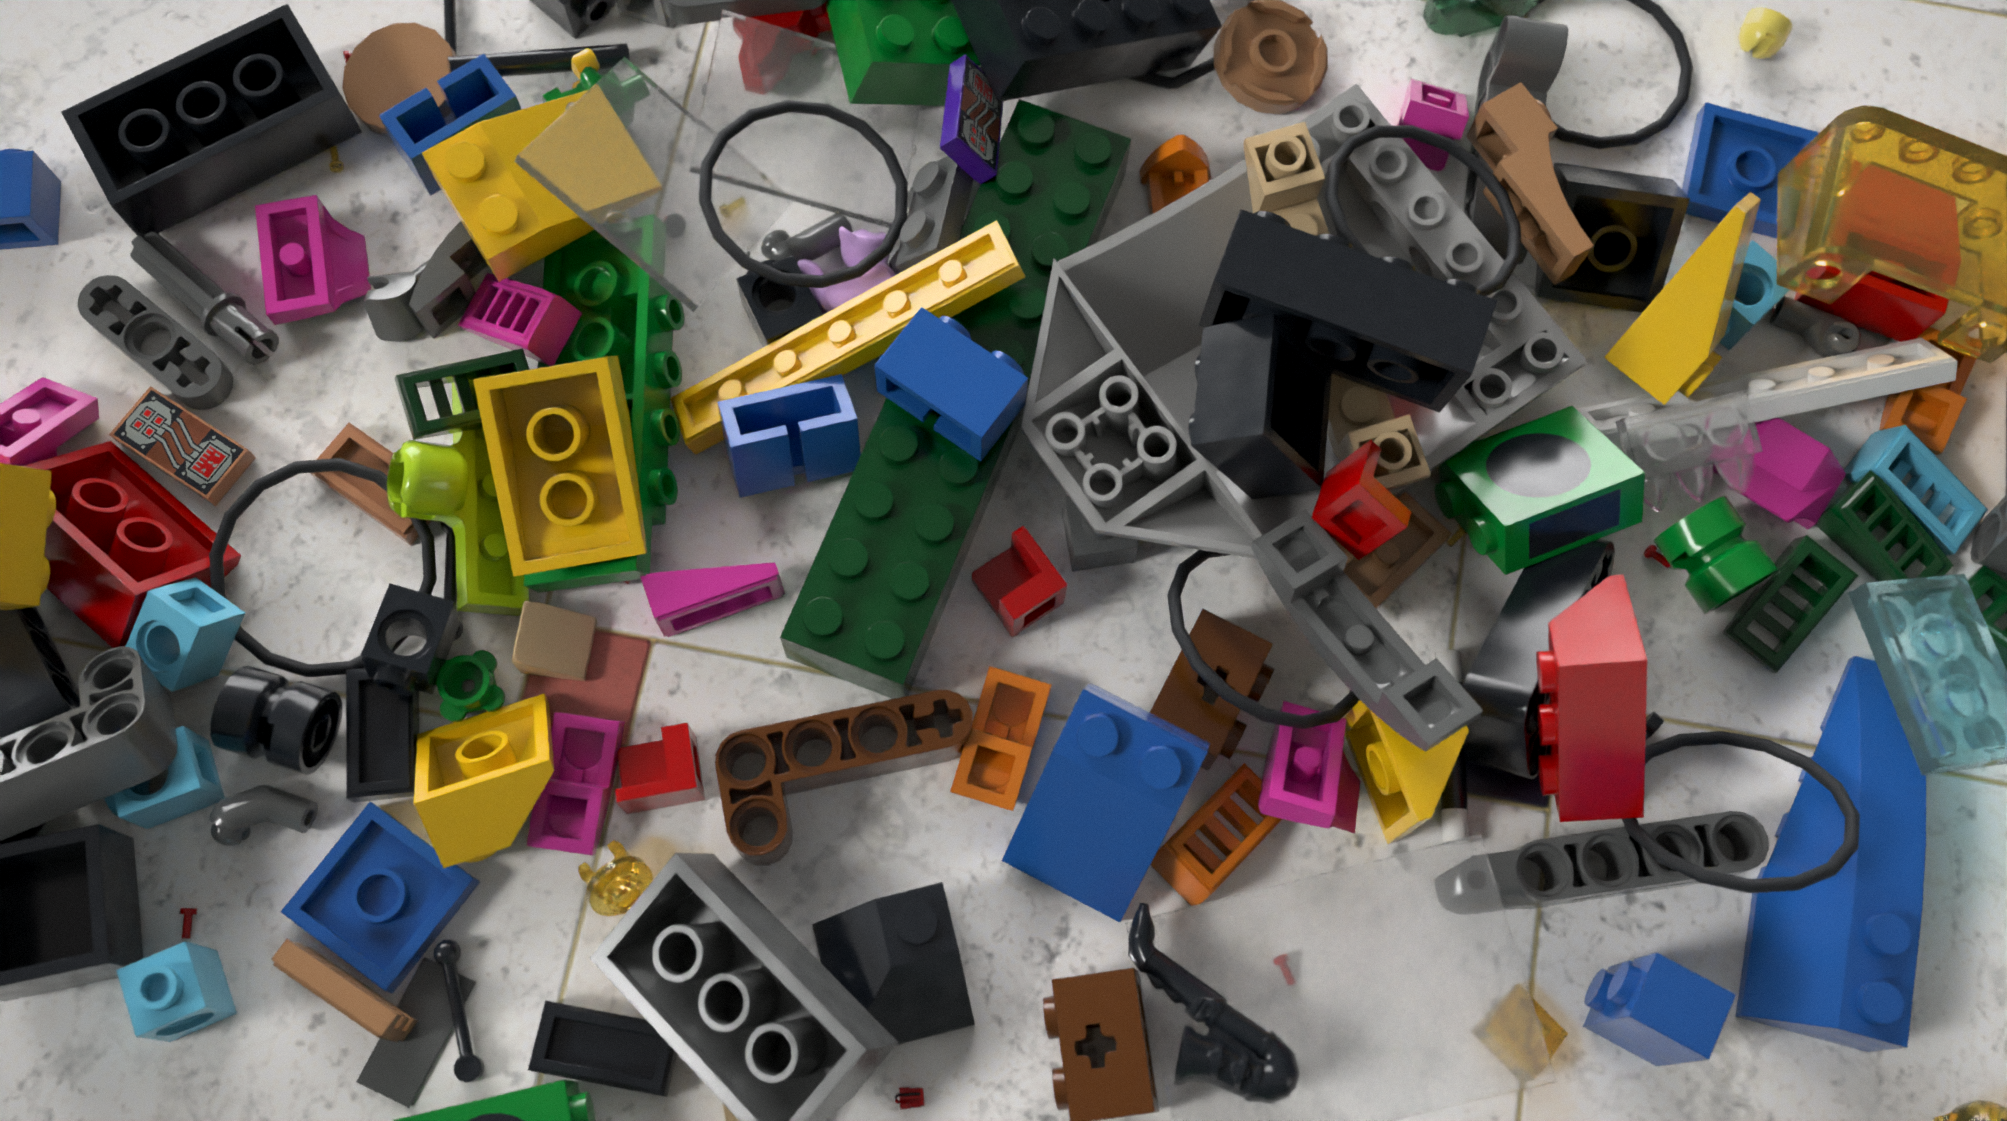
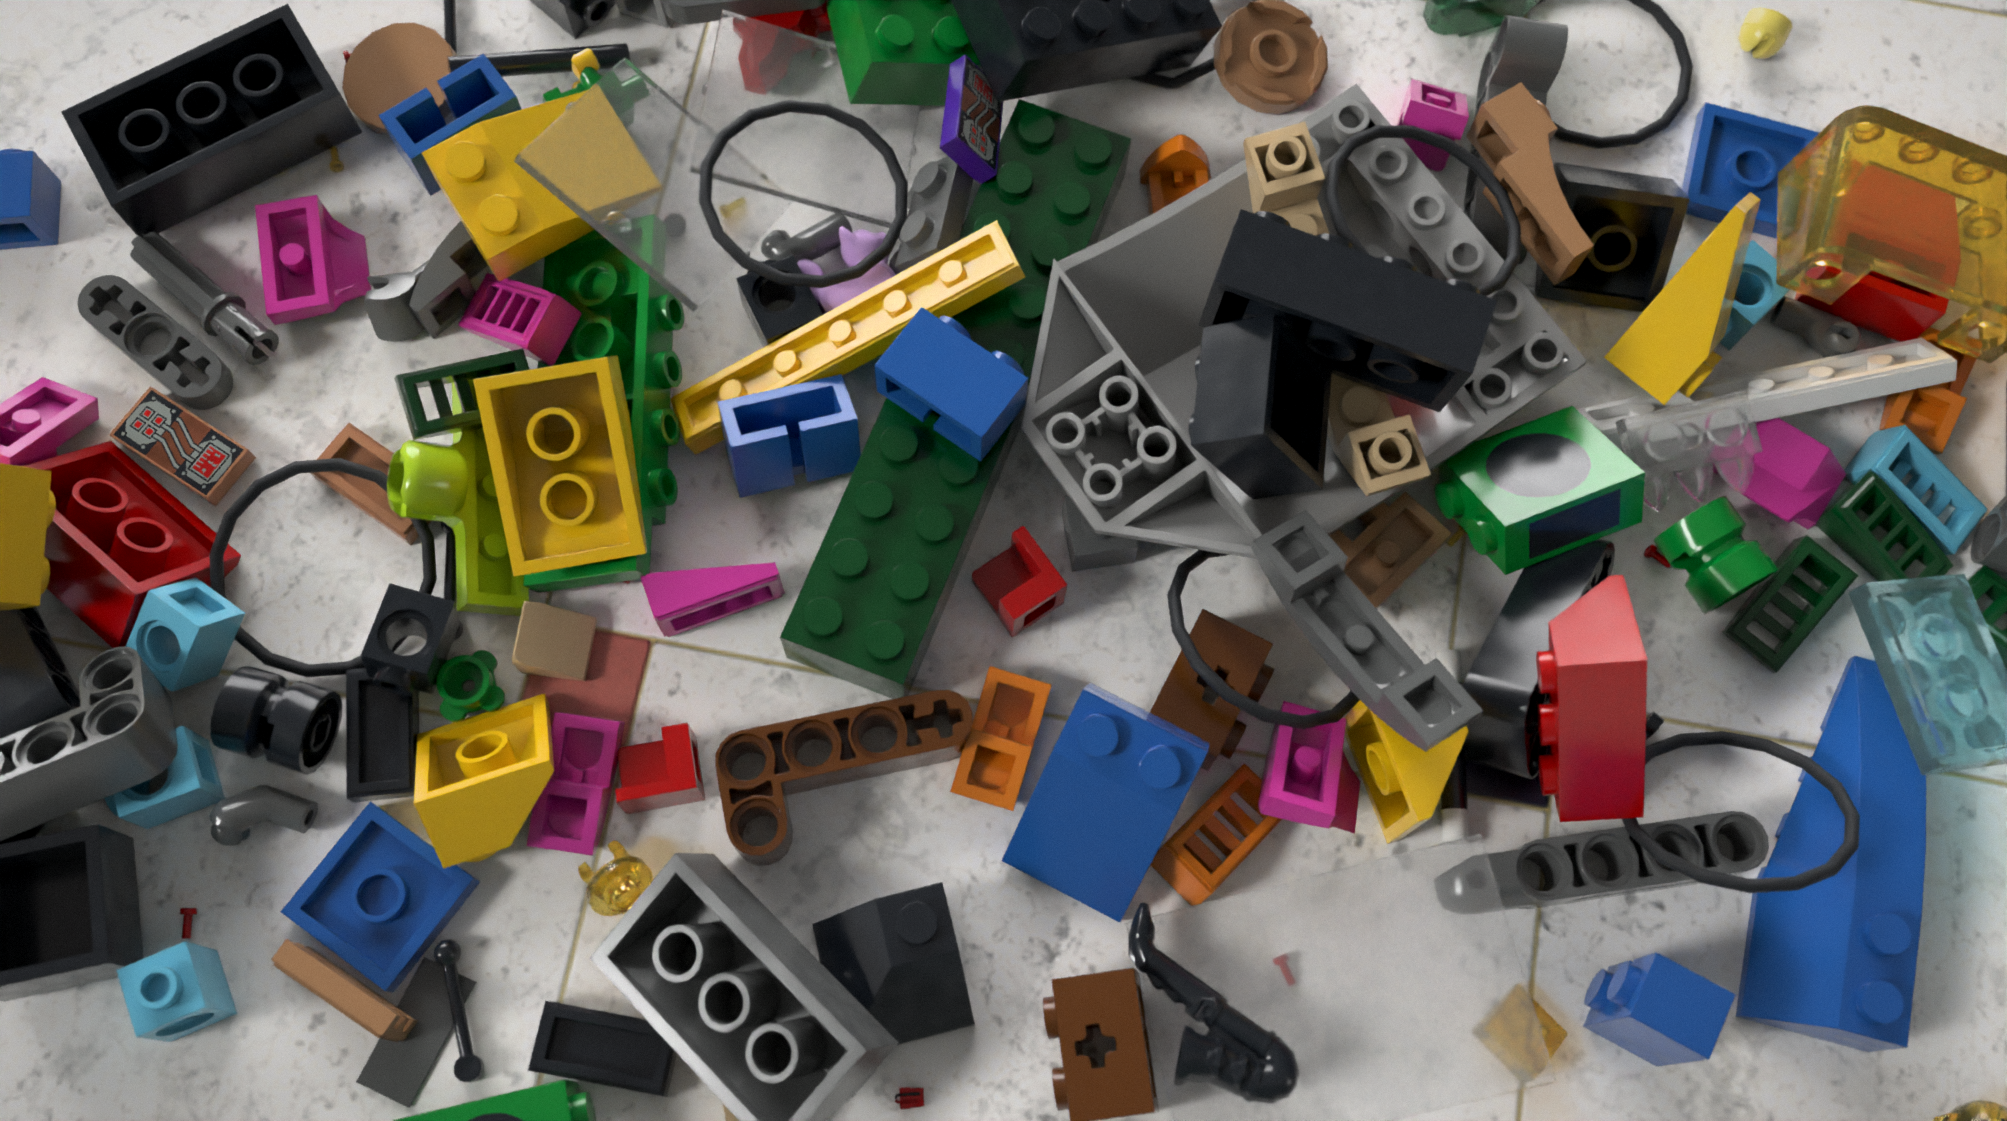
red panel [1311,440,1411,560] -> none

